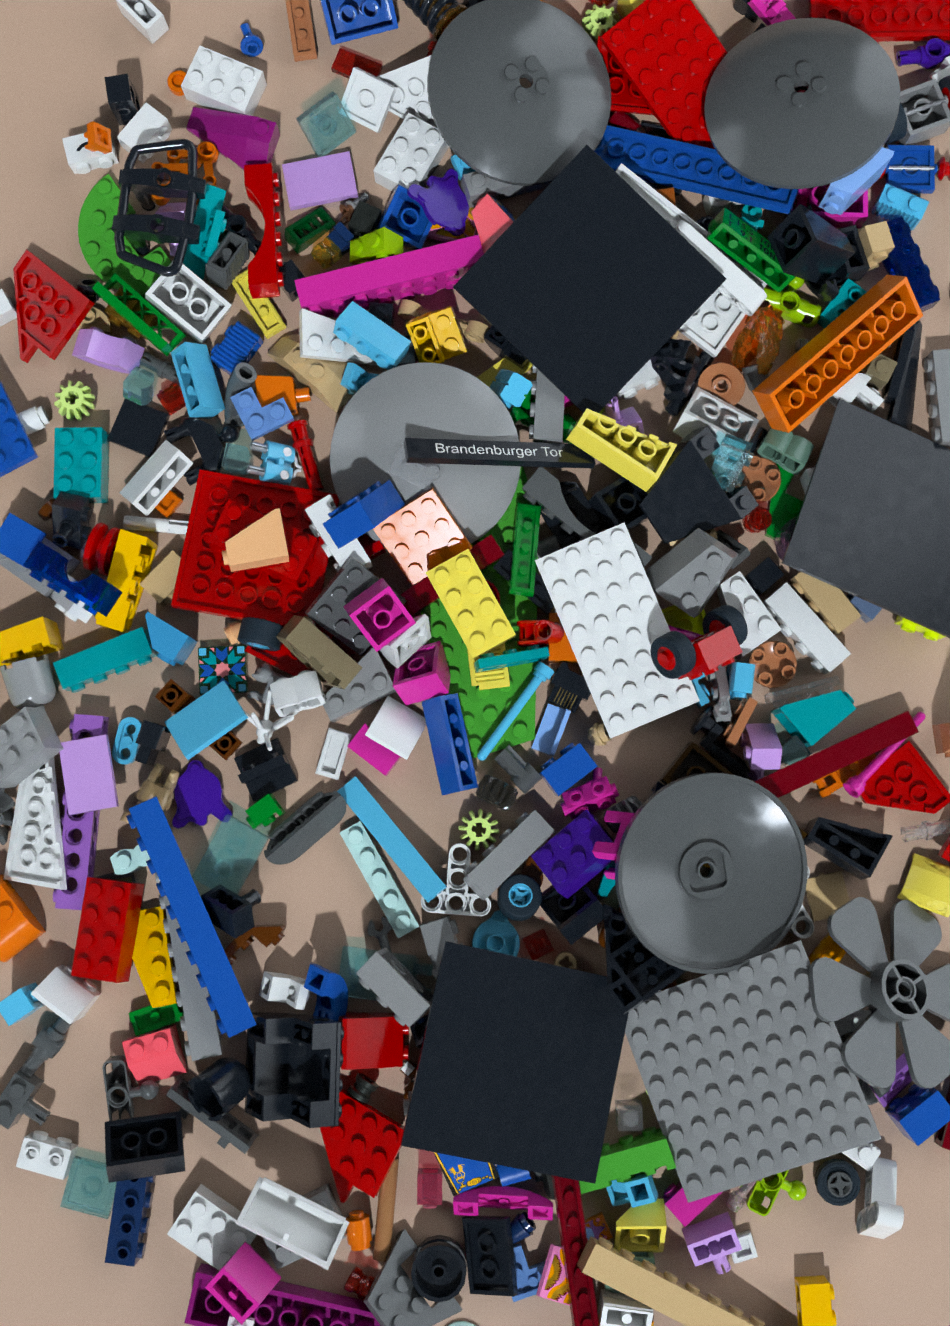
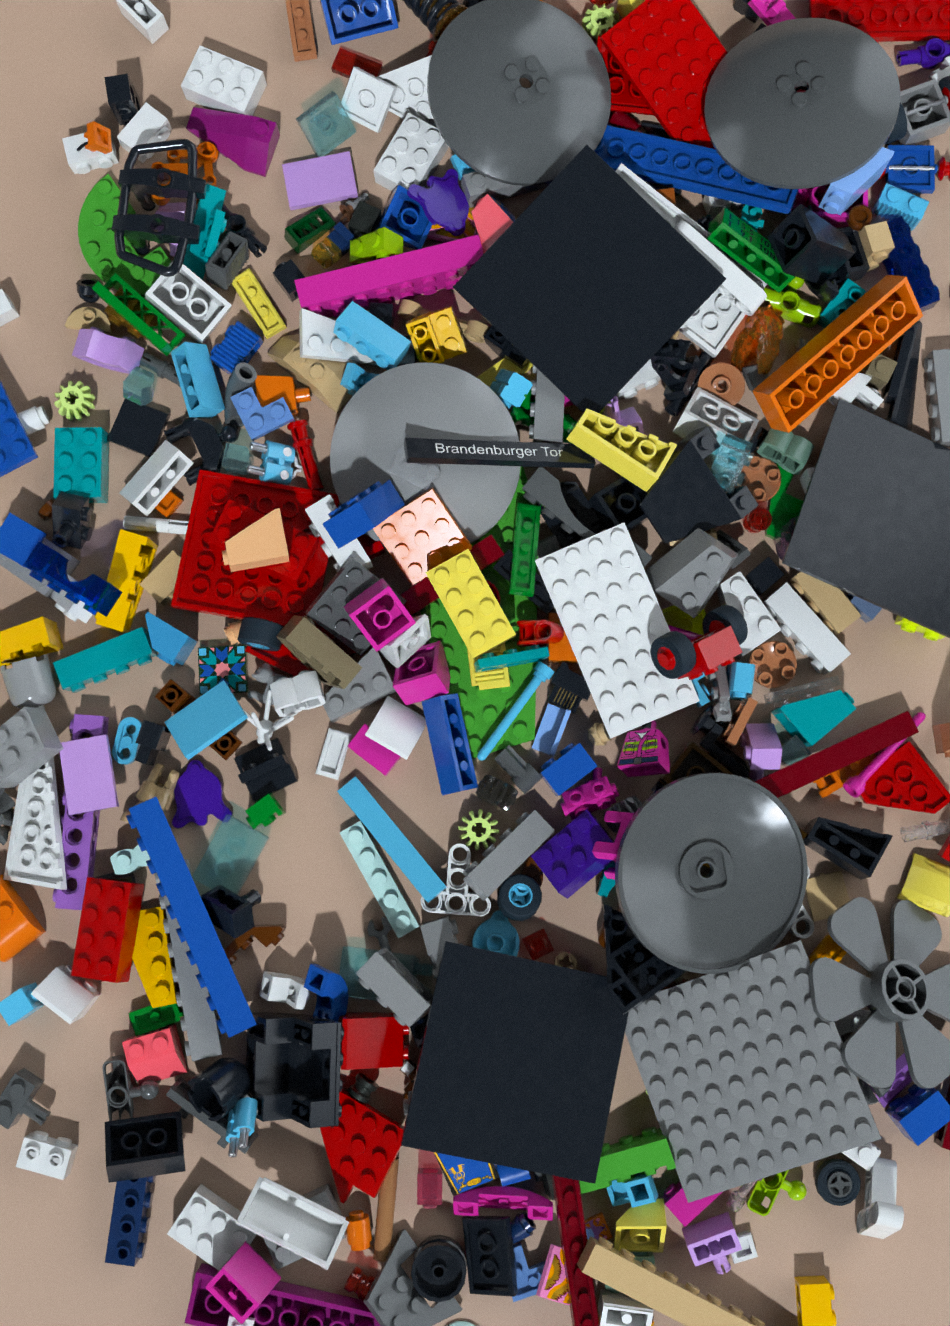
red wing [13,249,95,363] -> none
dark grey pin [20,1016,72,1077] -> none
clear light blue tile [60,1156,116,1219] -> none
red wheel [83,522,120,576] -> none
clear red tile [156,383,186,415] -> none
orange tile [167,70,186,96] -> none
blue plate [240,23,263,57] -> none
red arch [244,163,284,299] -> none
dark grey brick [264,791,346,865] -> none
black slope [540,885,604,945] -> none
clear brick [615,1099,643,1131] -> none
none -> medium azure piece [225,1094,258,1158]
none -> dark pink torso [617,721,670,777]
none -> reddish brown tile [847,205,872,231]

